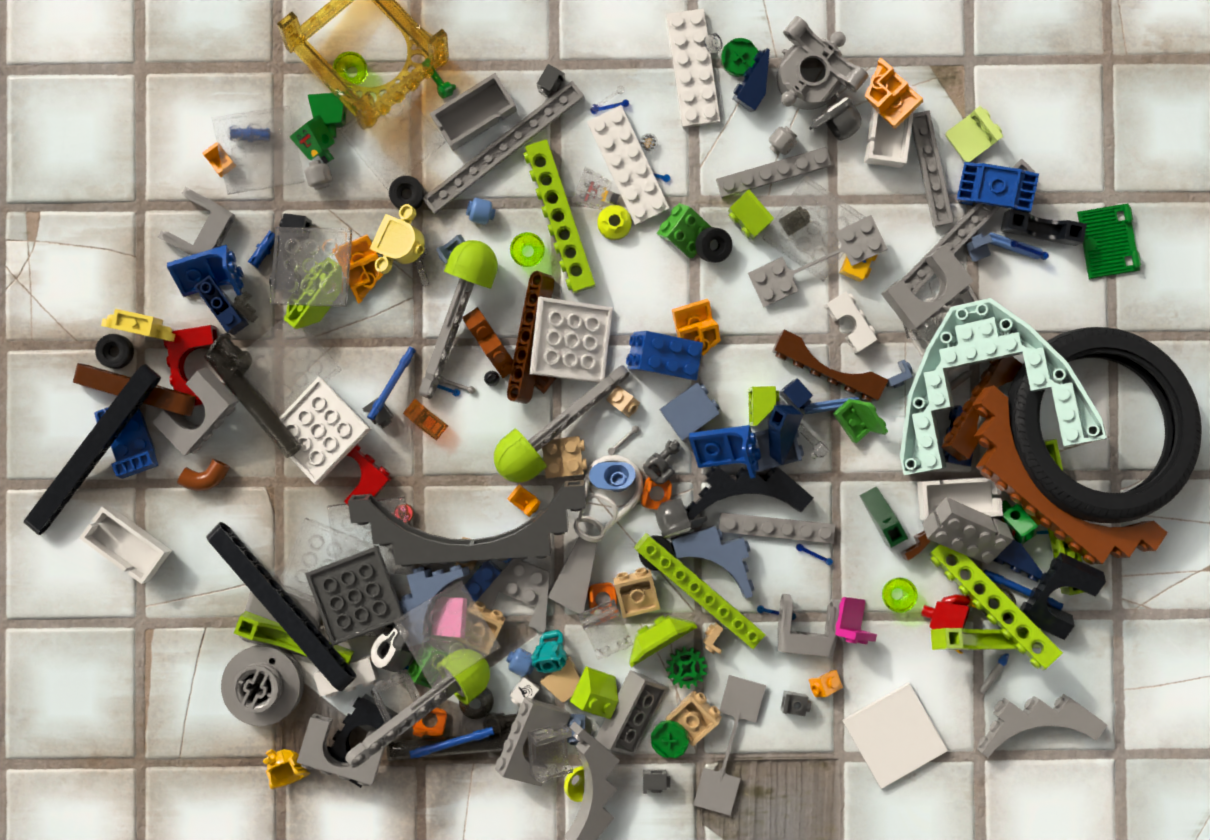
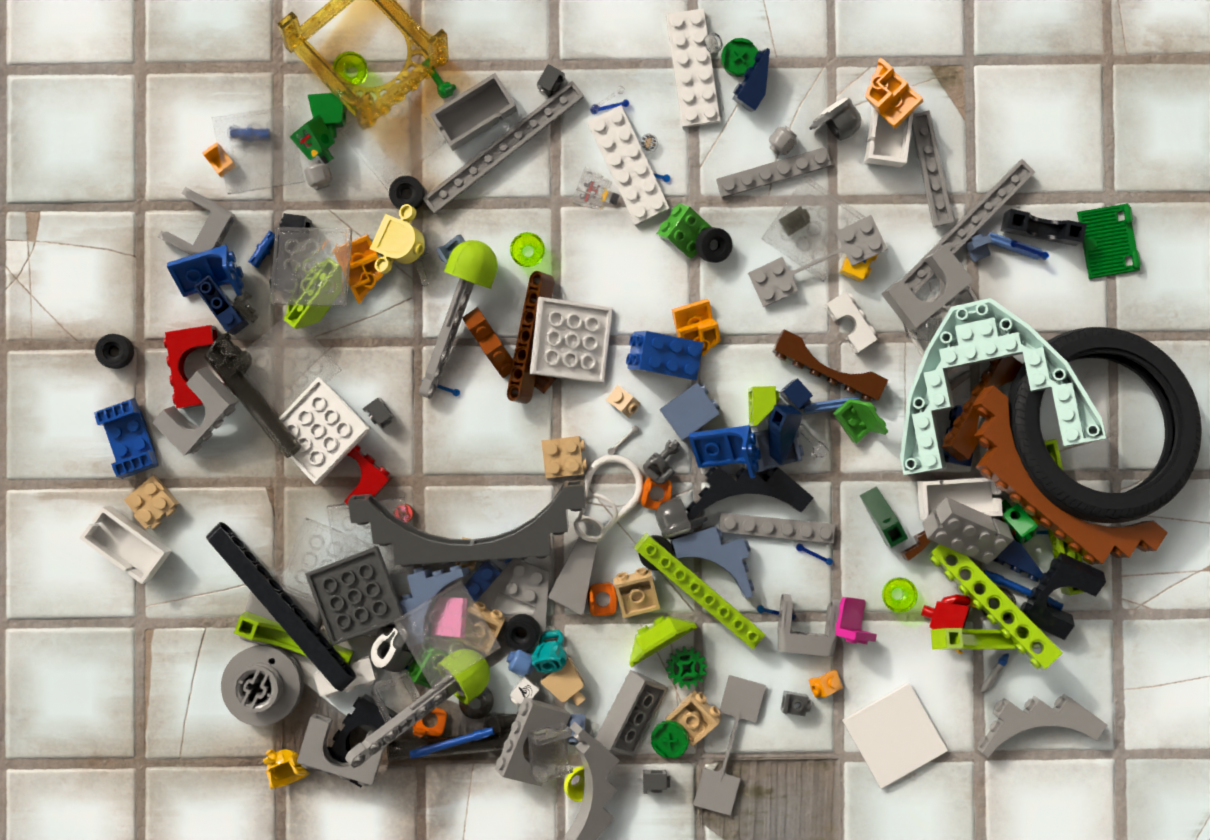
black beam [23,364,161,535] -> none
reddish brown beam [73,363,196,416] -> none
light yellow piece [101,309,175,342] -> none
dark orange cylinder [177,459,230,491] -> none
blue piece [367,346,416,421] -> none
clear orange slope [403,399,448,441] -> none
light grey hinge [438,376,475,394] -> none
medium blue head [466,198,495,225] -> none
black hinge [484,371,500,386] -> none
piece [494,365,630,483] -> none
light orange bracket [507,484,541,517] -> none
lime brick [523,139,595,294] -> none
lime slope [570,666,619,719] -> none
clear panel [578,599,633,659] -> none
medium blue piece [589,462,636,492] -> none
neon yellow piece [597,205,632,240] -> none
tan bracket [703,622,724,654] -> none
lime slope [728,190,775,240] -> none
light grey piece [777,16,869,110] -> none
sand blue bracket [886,359,913,389] -> none
yellowish green bracket [945,106,1003,162] -> none
blue plate [956,162,1039,212] -> none
none -> tan plate [124,475,180,529]
none -> black tyre [504,614,540,651]

